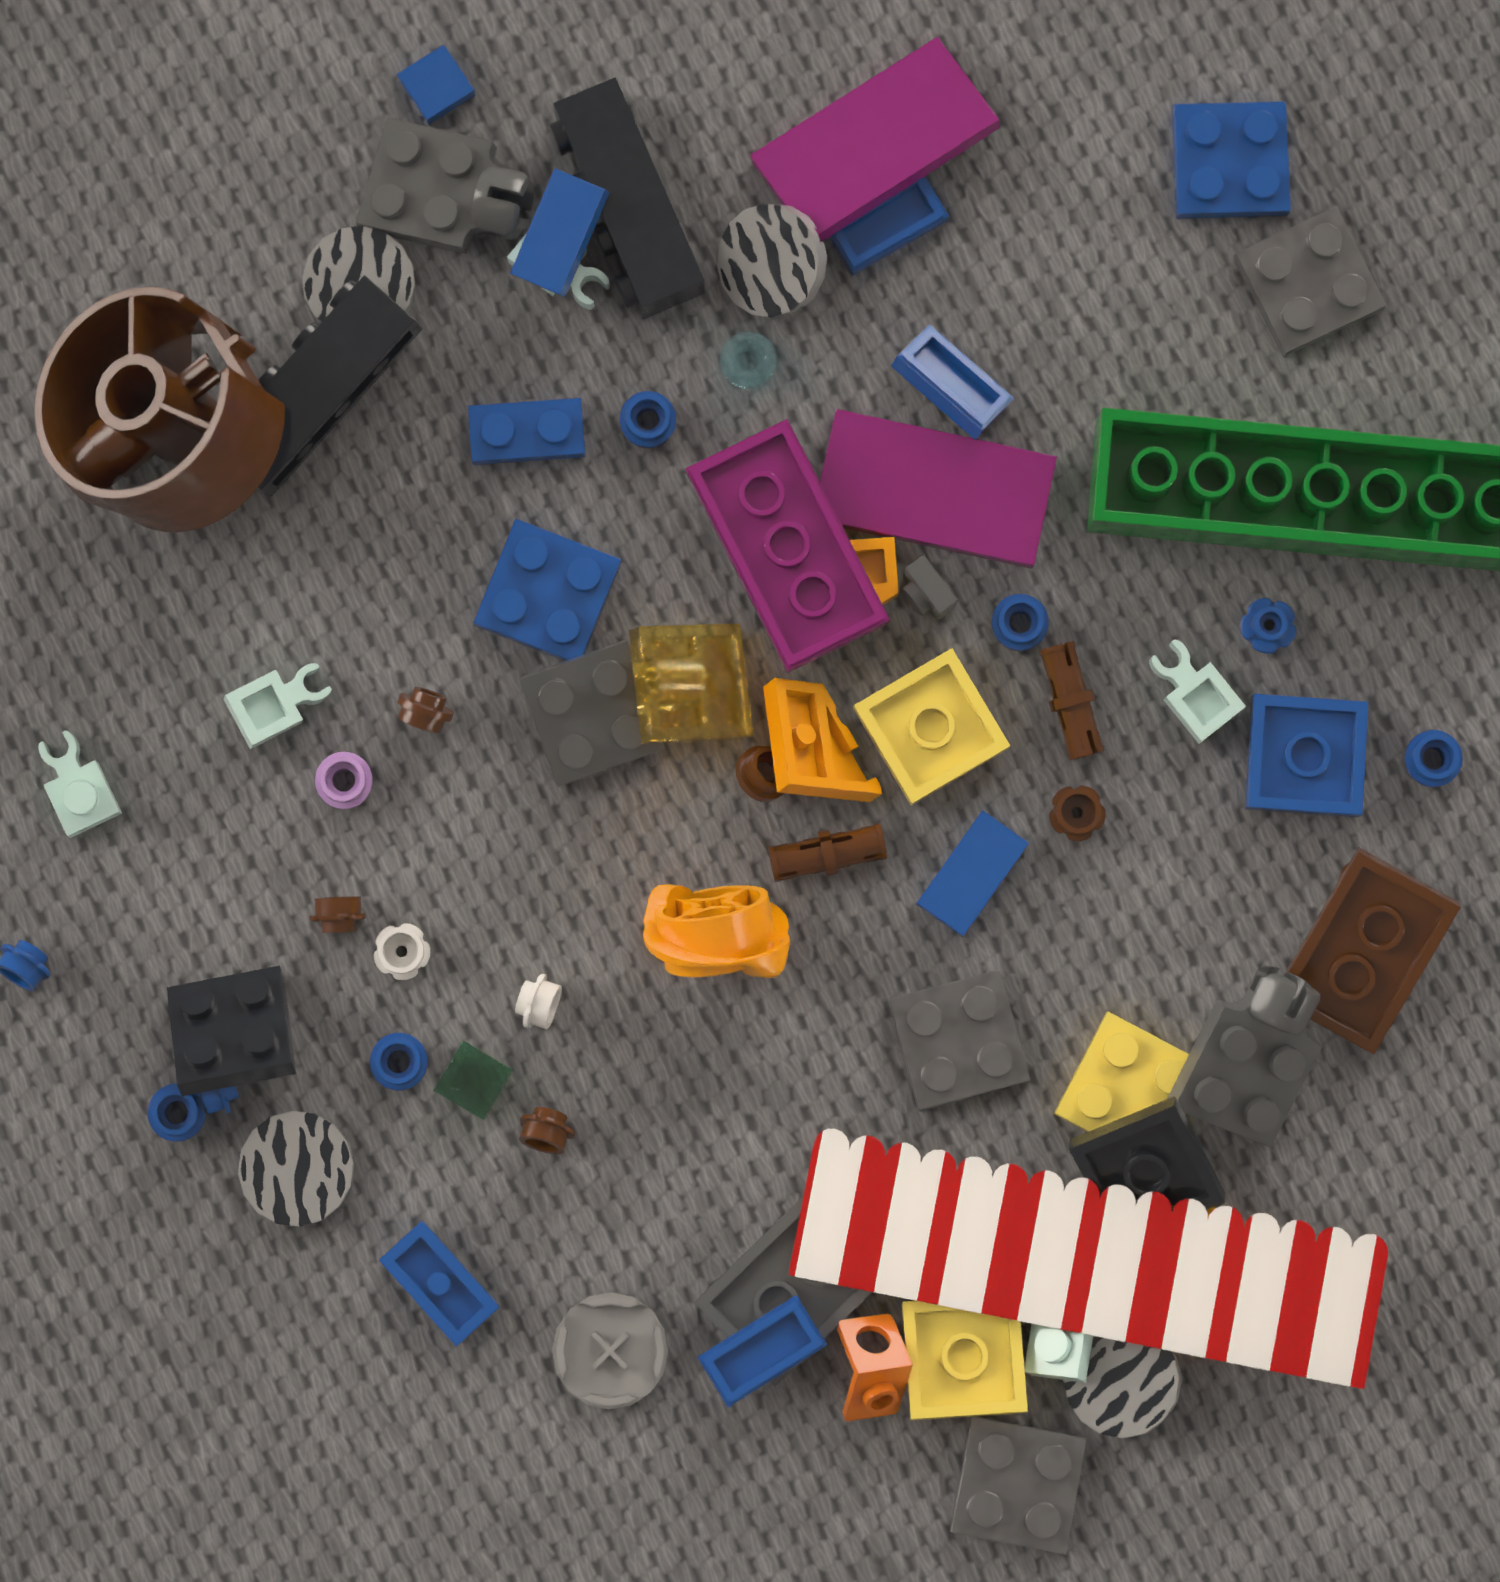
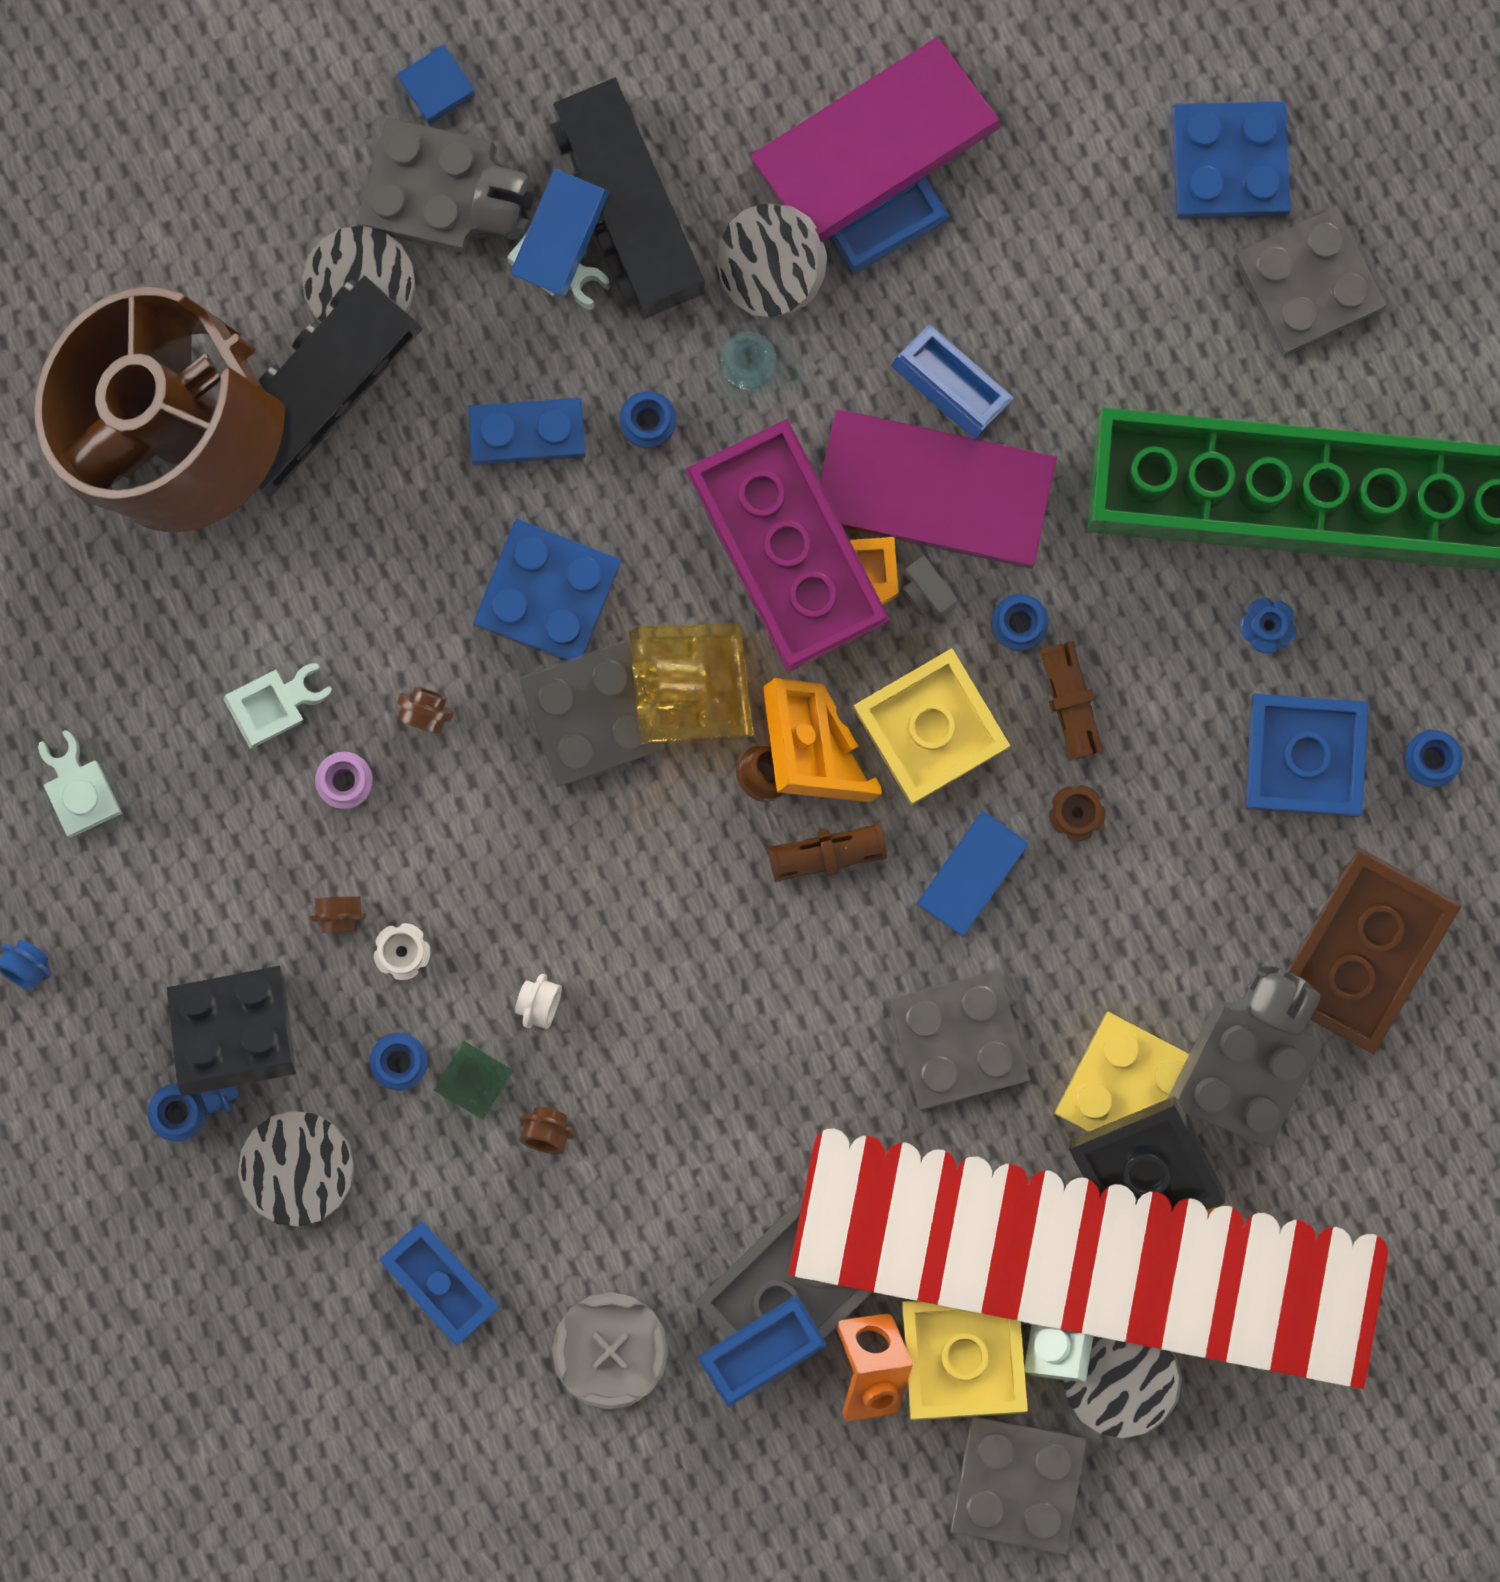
light orange piece [643,884,791,978] -> none
light aqua plate [1149,639,1246,744] -> none

